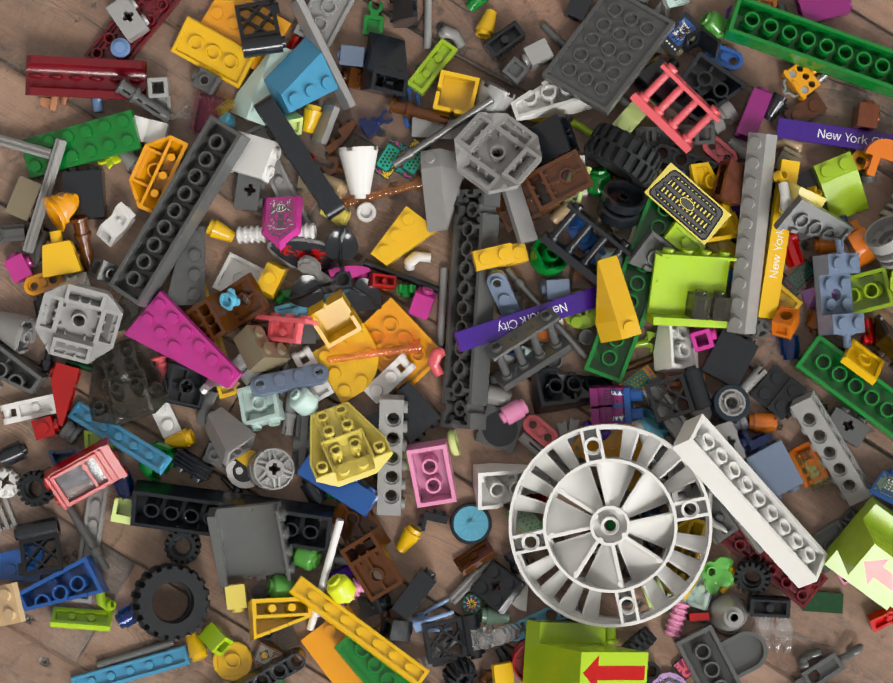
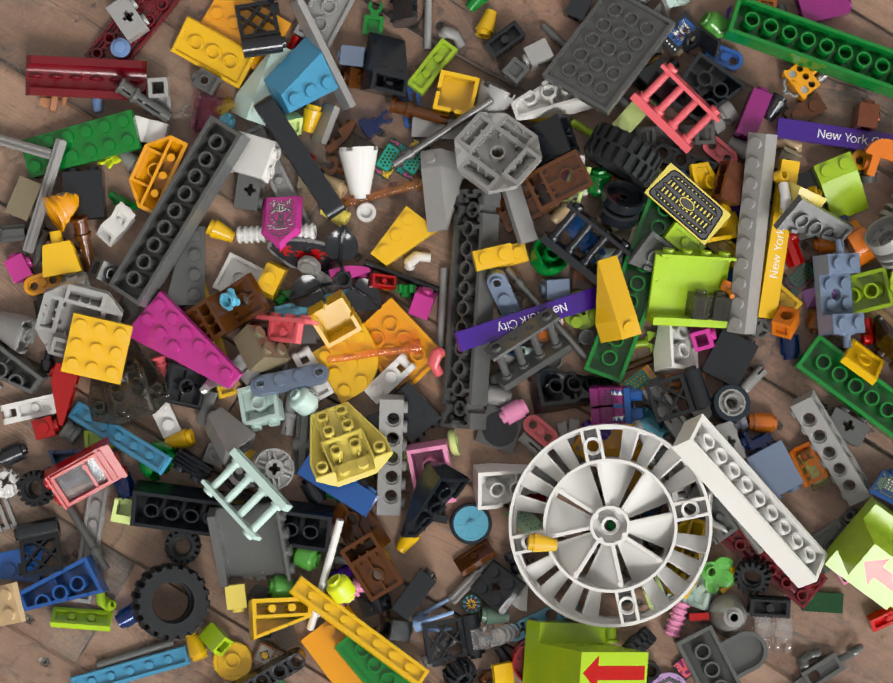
black plate [749,365,807,420] -> none
none -> yellow plate [61,312,133,385]
none -> green bar [108,191,139,210]
none -> light aqua fence [201,448,293,541]
none -> black wedge [400,462,470,538]
none -> yellow cone [527,532,558,552]
none -> orange hand [719,278,735,299]

